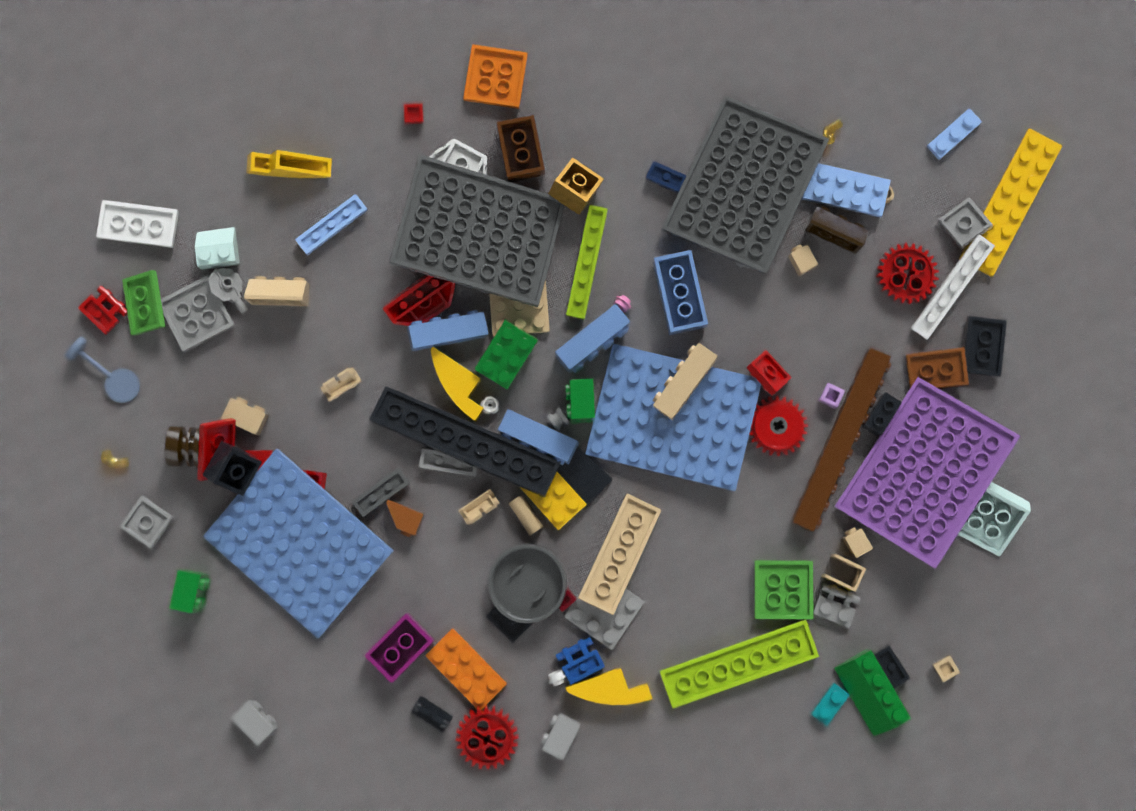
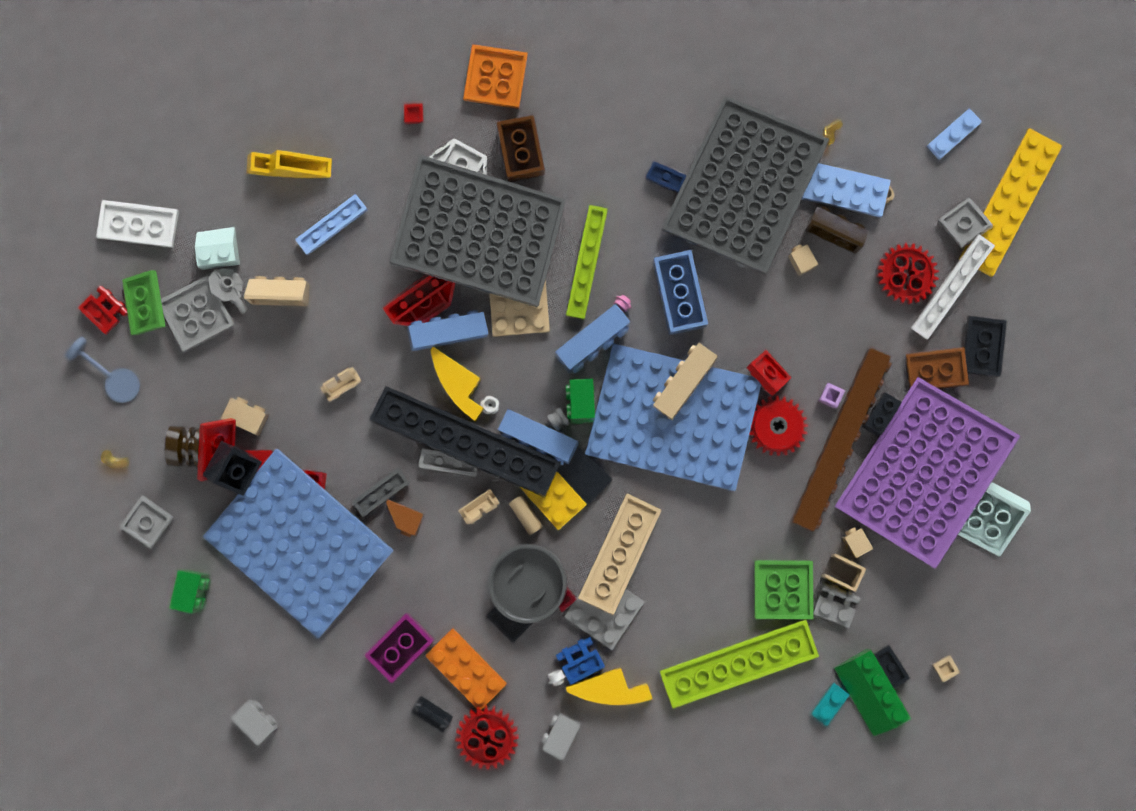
green brick [475,319,538,389] -> none
pearl gold brick [548,158,604,215] -> none

